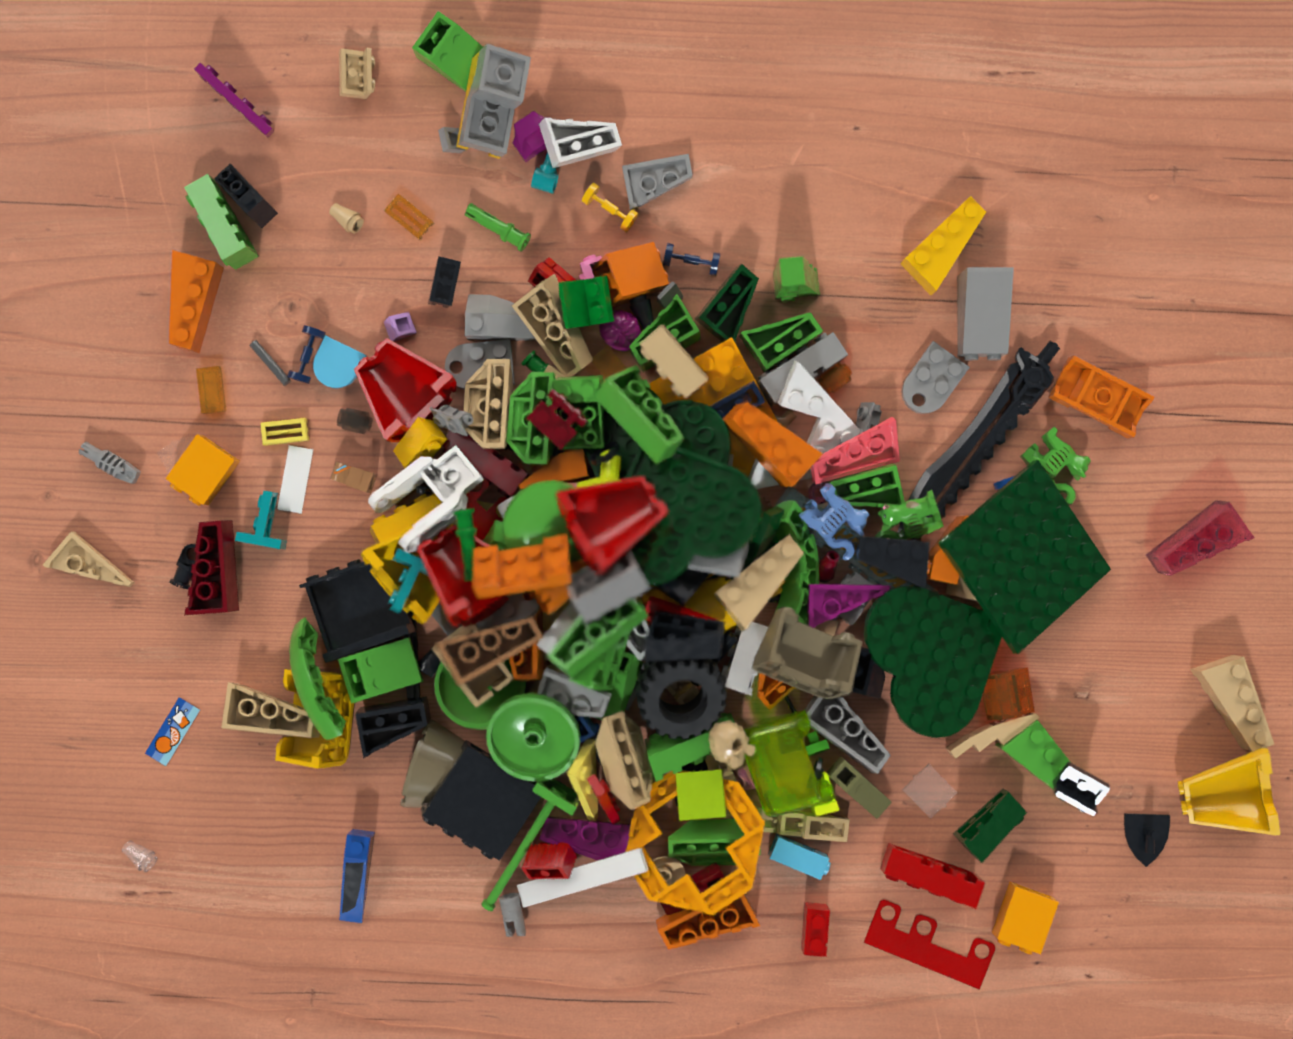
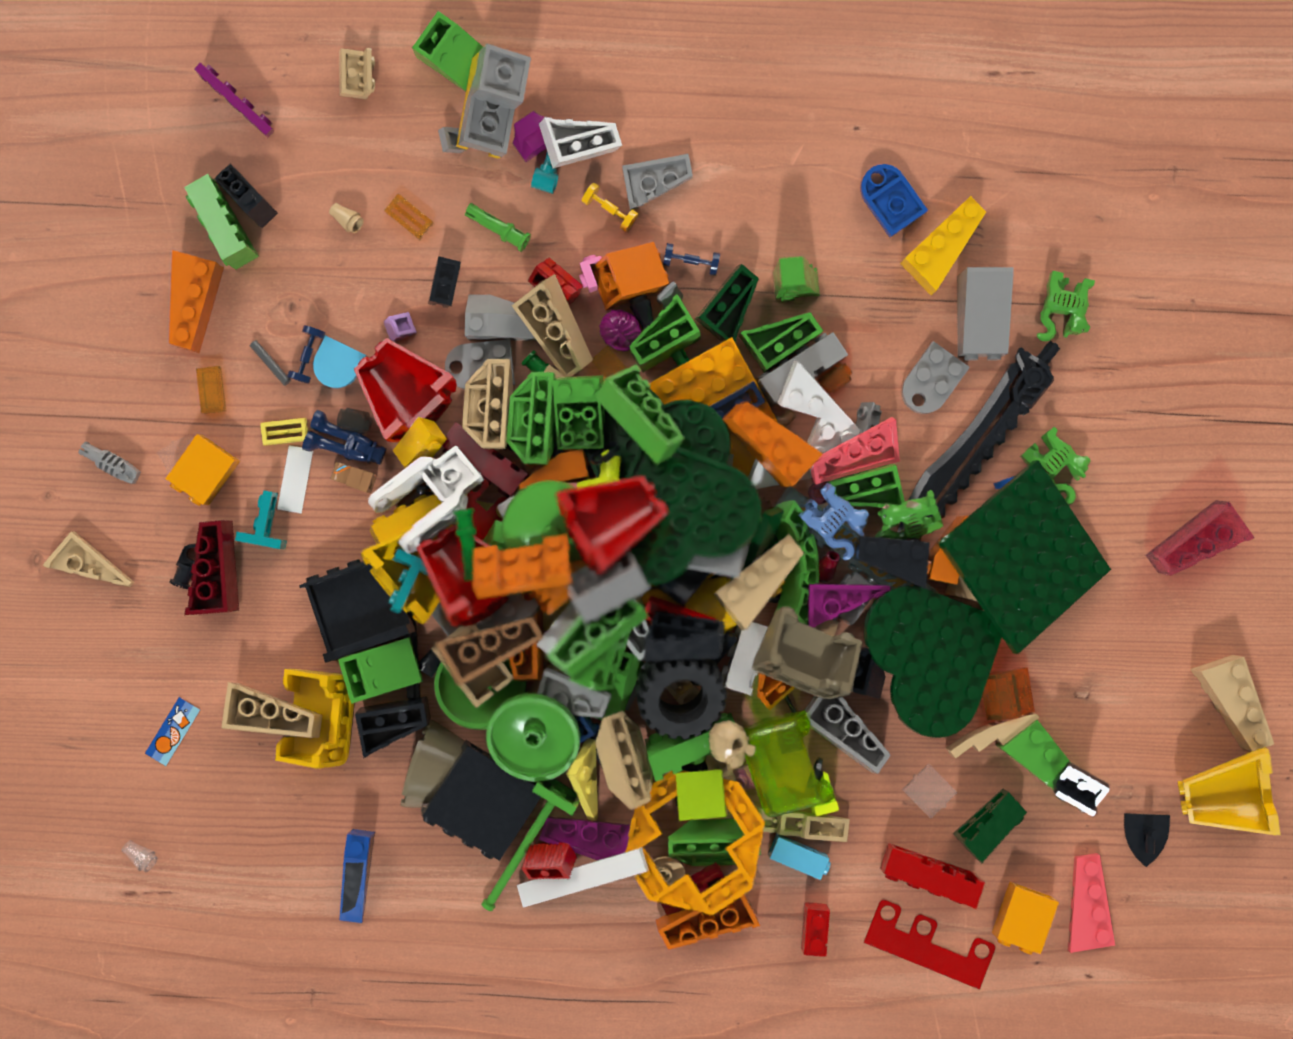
bright green brick [289,618,346,740] -> none
light grey hinge [430,405,473,436] -> none
light grey hinge [499,893,526,937] -> none
dark red plate [527,389,588,450] -> none
green bracket [558,276,614,329] -> none
red plate [587,774,620,825] -> none
tan piece [640,325,709,398] -> none
bright green tile [804,731,830,757] -> none
olive slope [826,756,892,819] -> none
orange piece [1048,355,1155,439] -> none
none -> dark blue piece [302,410,387,465]
none -> blue plate [860,164,928,238]
none -> bright green animal [1037,271,1095,341]
none -> coral wing [1068,853,1115,953]

